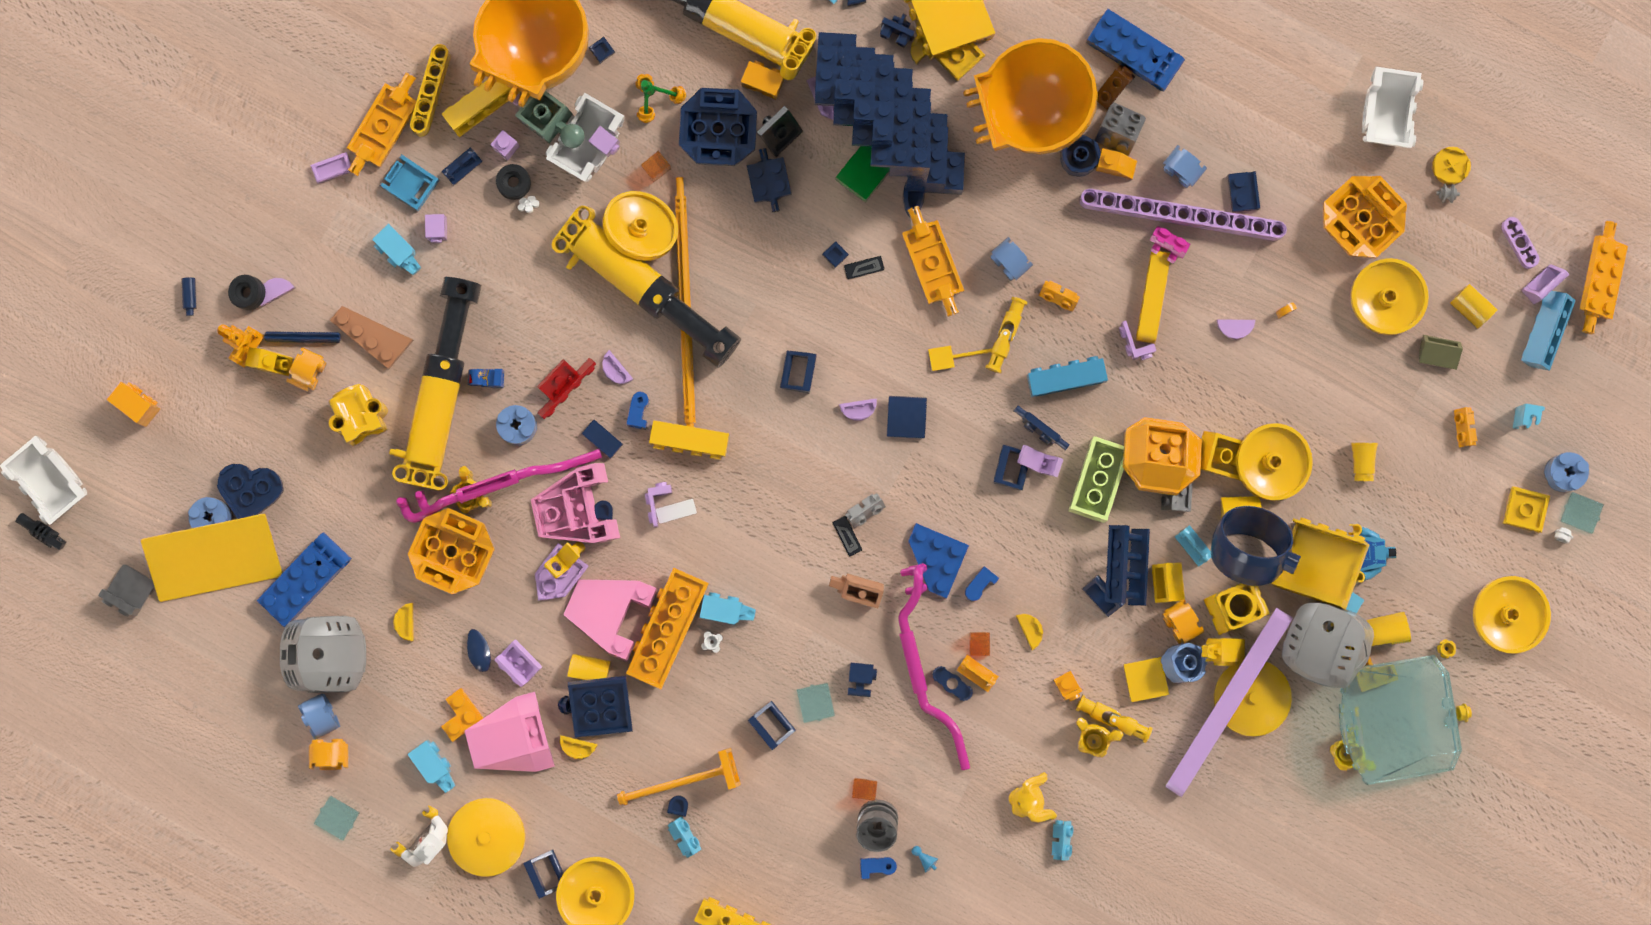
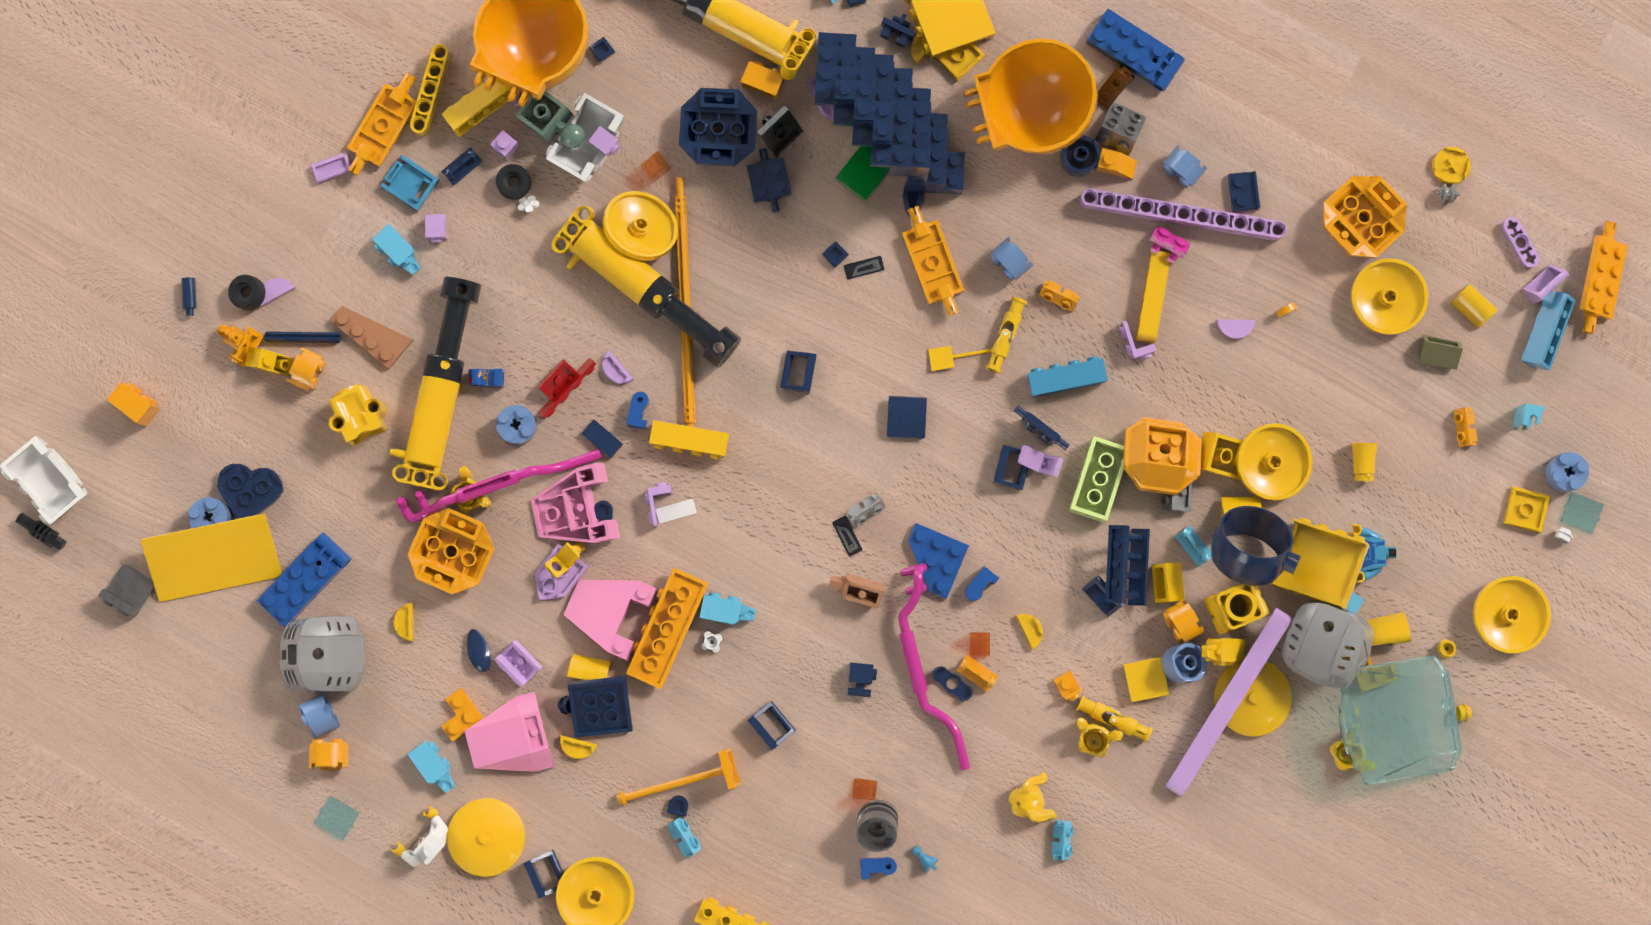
light orange plant [635,74,686,123] -> none
clear light blue piece [797,683,835,723] -> none
lavender tile [839,398,877,421] -> none
white cylinder [1362,67,1423,149] -> none

